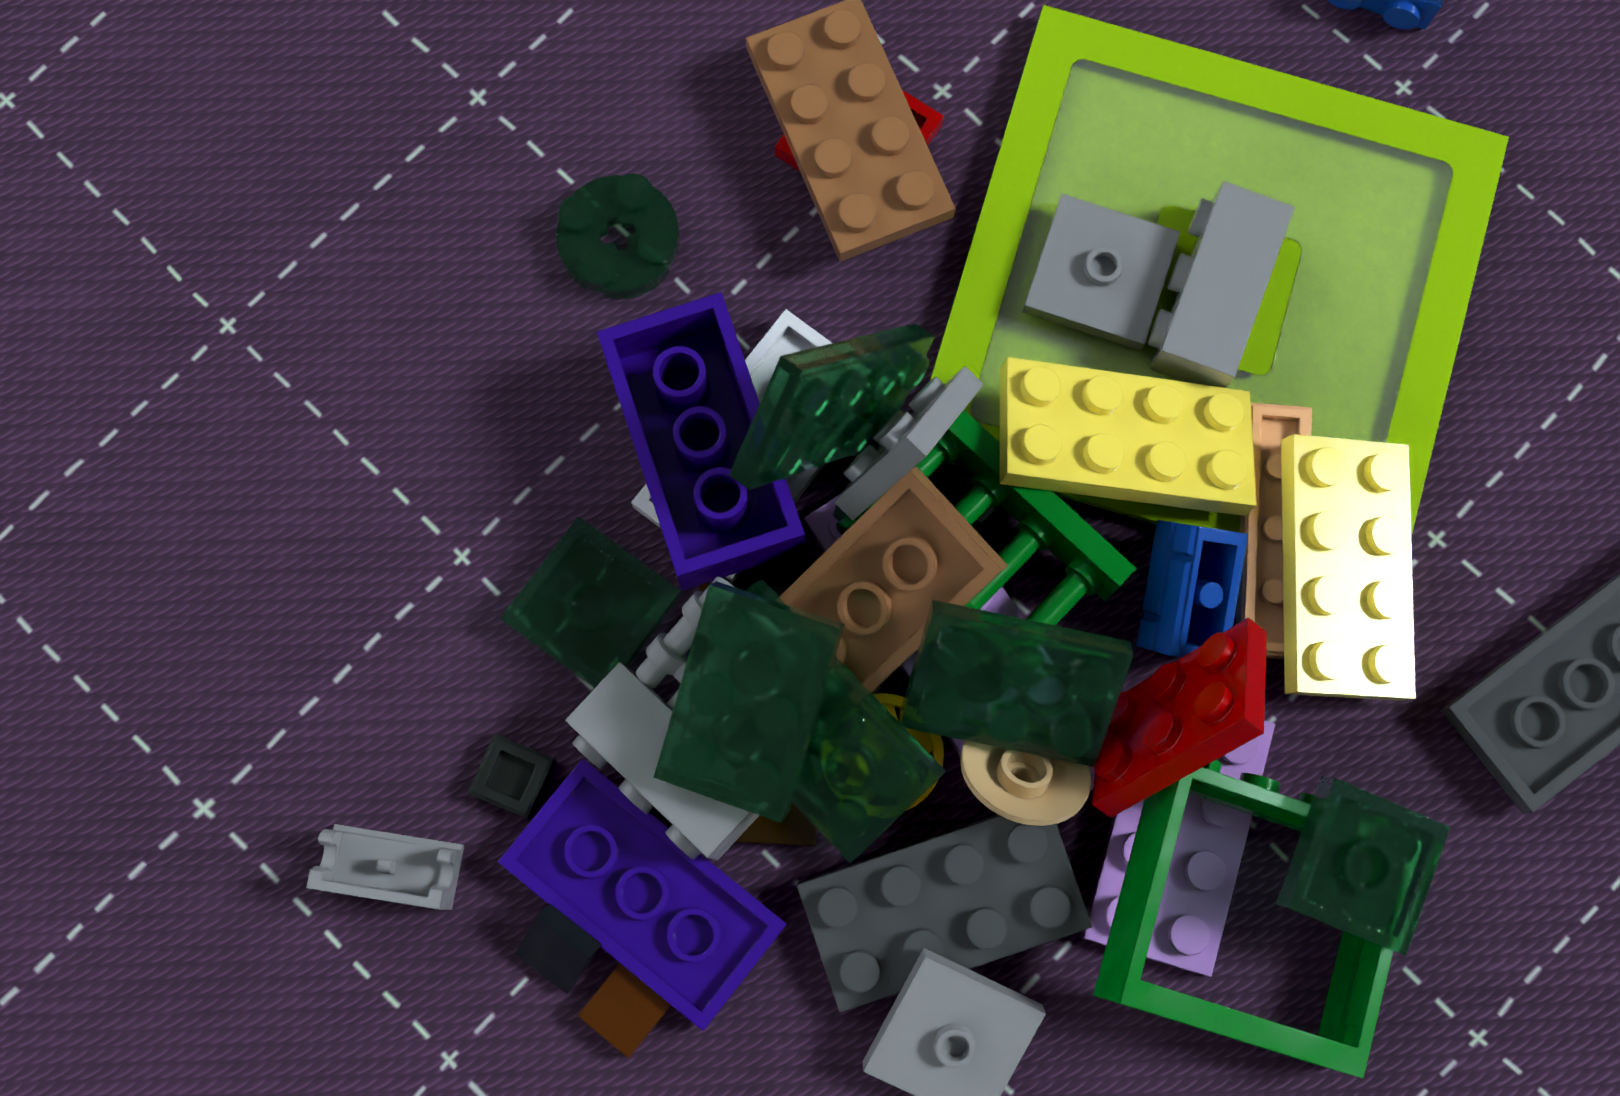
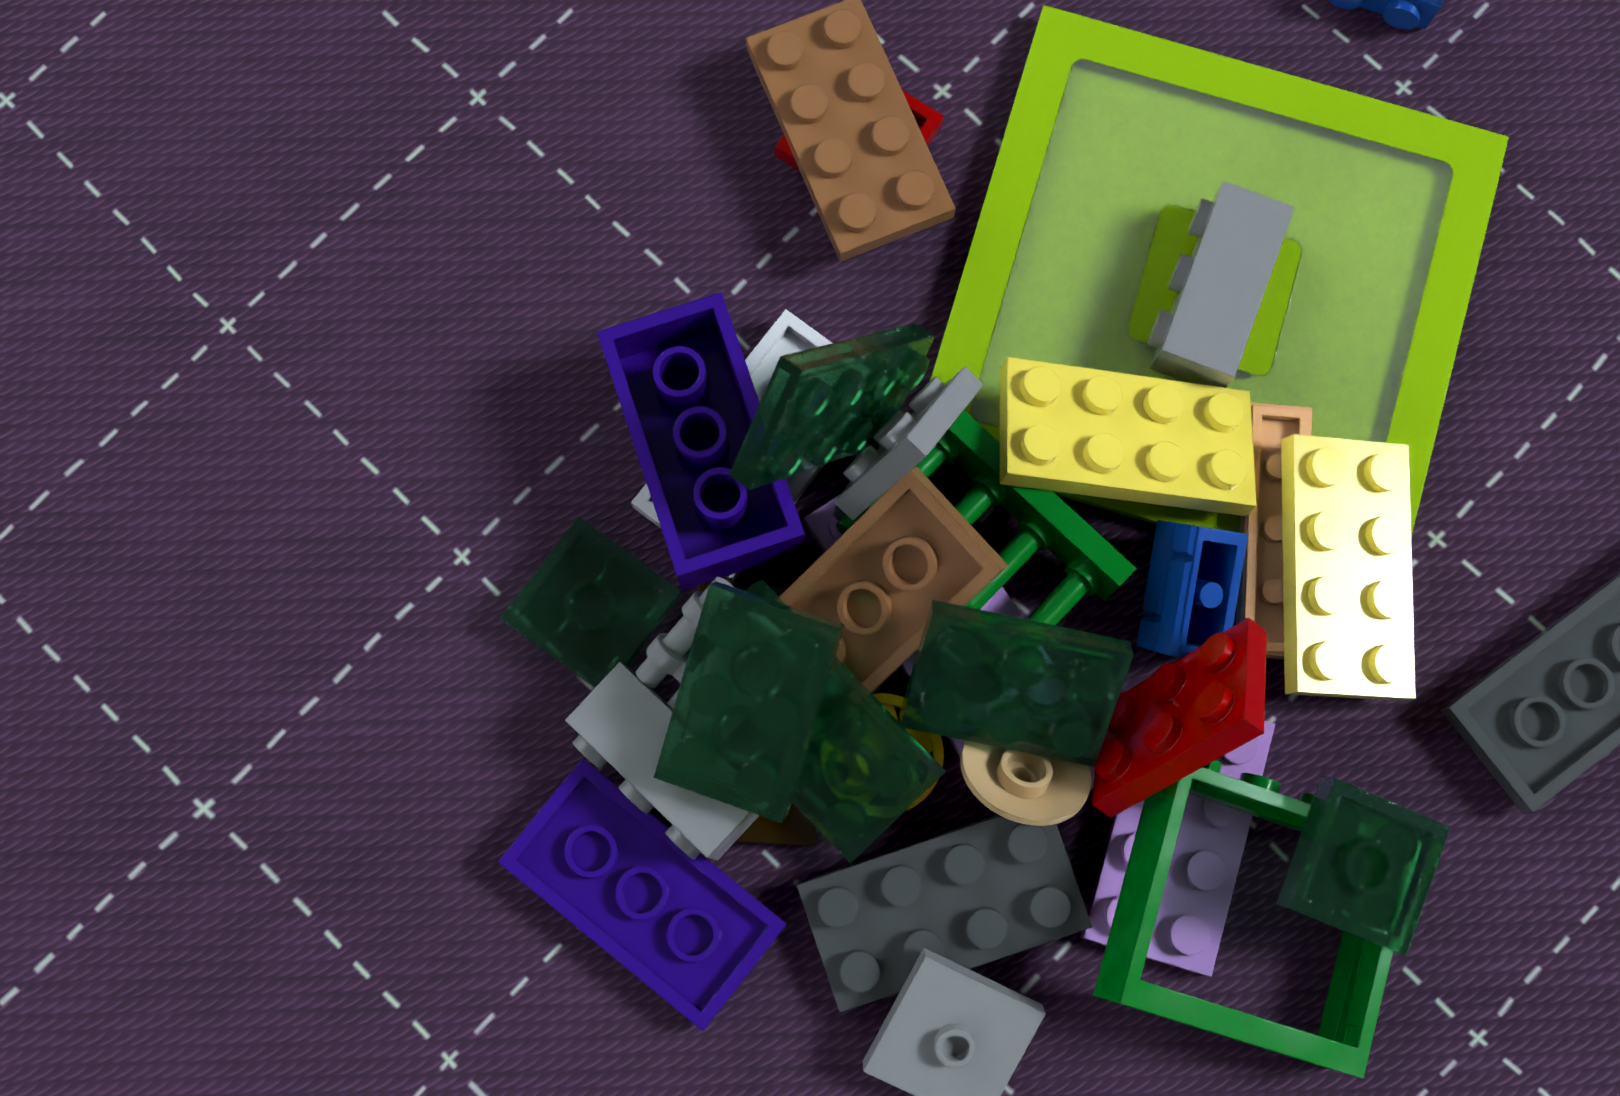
light grey hinge [306,824,464,910] -> none
pearl dark grey tile [468,733,557,820] -> none
black tile [515,904,601,994] -> none
clear green plate [556,173,680,300] -> none
reddish brown tile [577,963,671,1059] -> none
light grey plate [1022,194,1180,351] -> none

